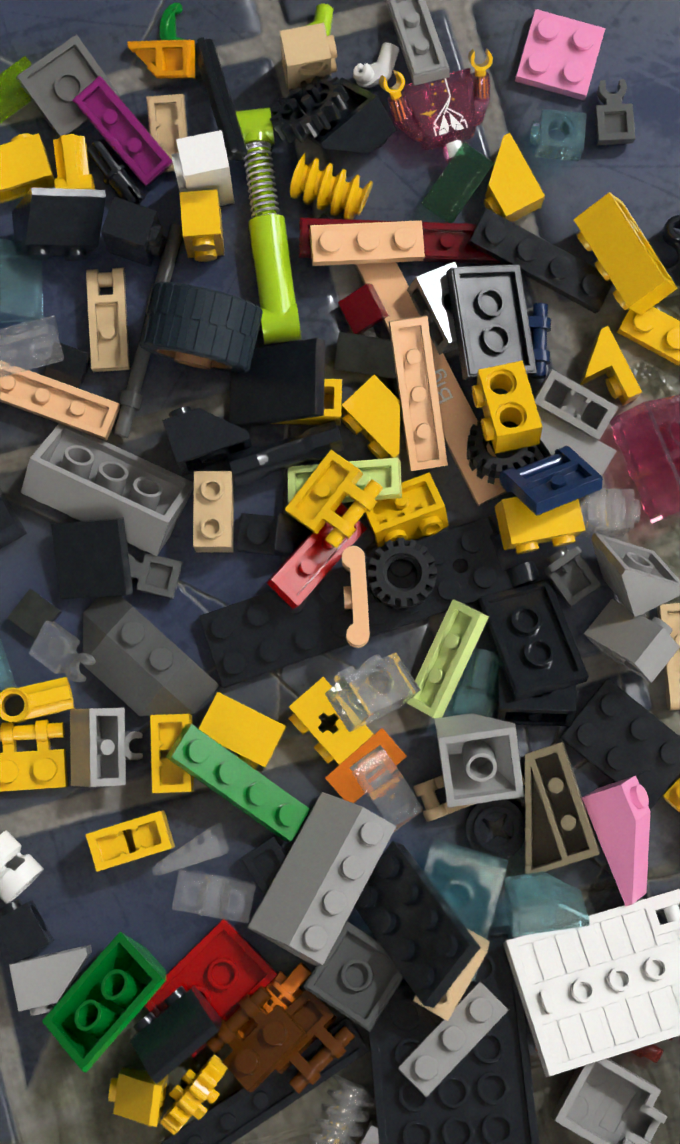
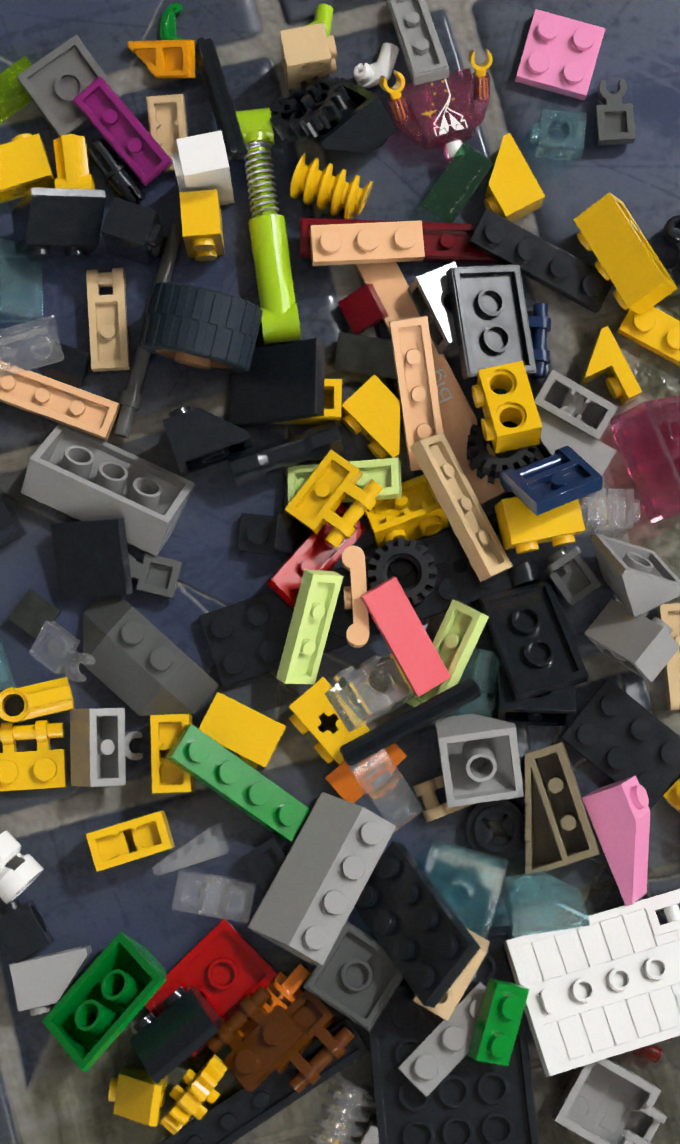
tan brick [193,471,234,553] -> none
none -> yellowish green plate [276,569,343,684]
none -> black axle [340,678,481,766]
none -> coral tile [360,577,451,697]
none -> tan plate [410,433,513,582]
none -> green plate [468,978,529,1066]

